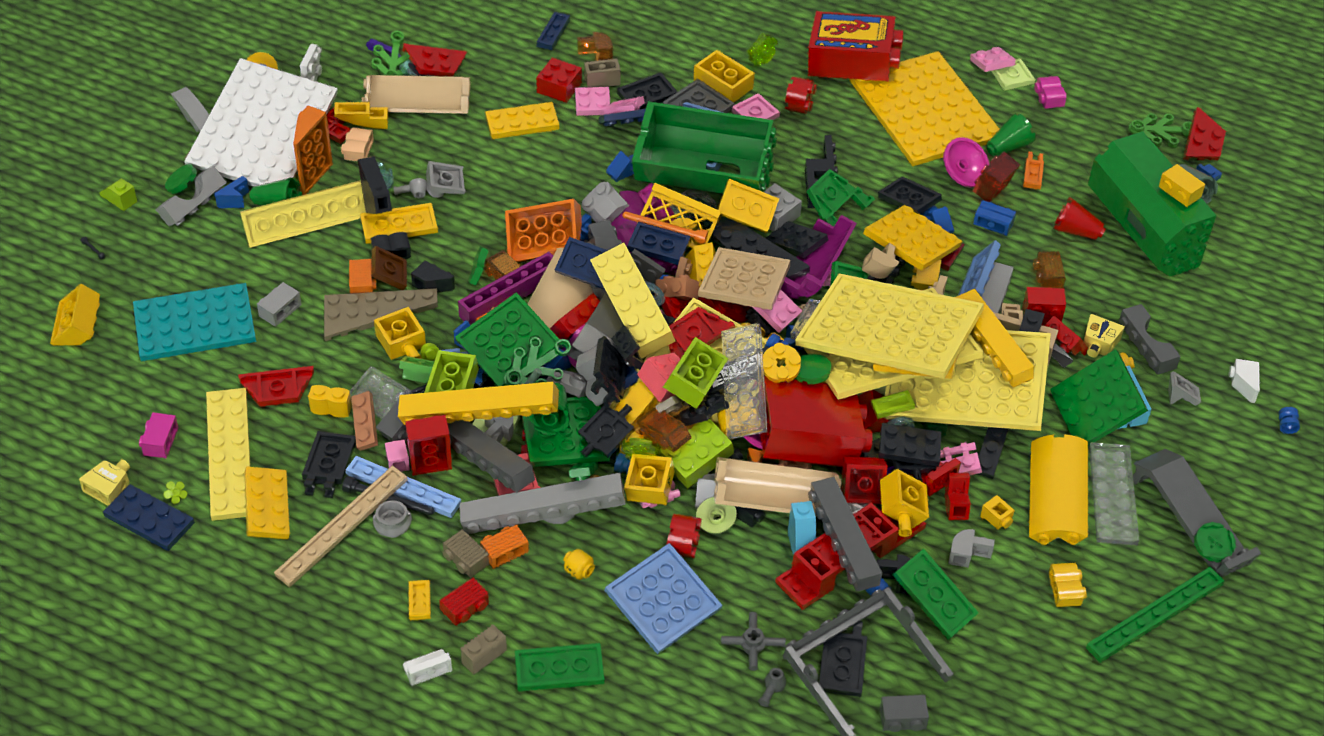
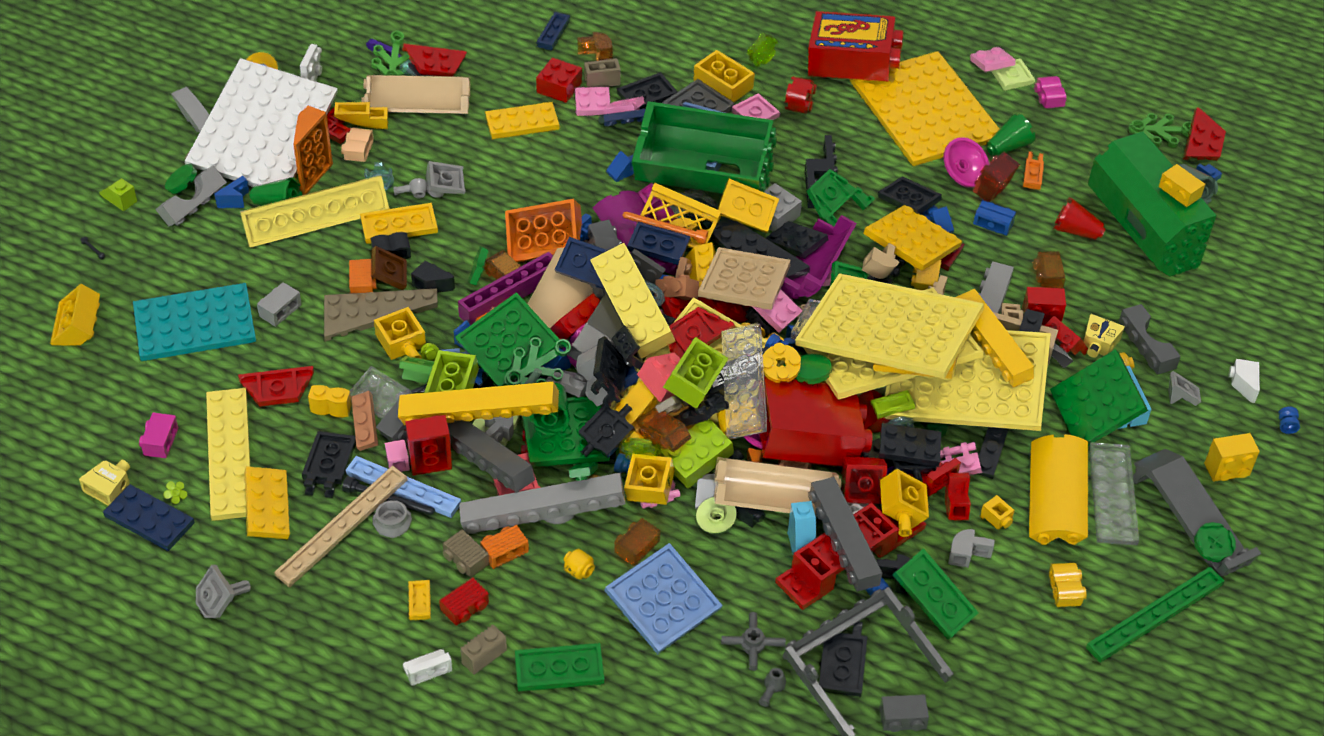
black slope [357,156,392,214] -> none
light grey slope [582,182,630,223] -> none
red brick [667,513,702,559] -> none
medium blue plate [958,240,1001,296] -> none
none -> light grey piece [196,565,251,618]
none -> clear orange brick [614,518,660,566]
none -> yellow brick [1204,433,1260,482]

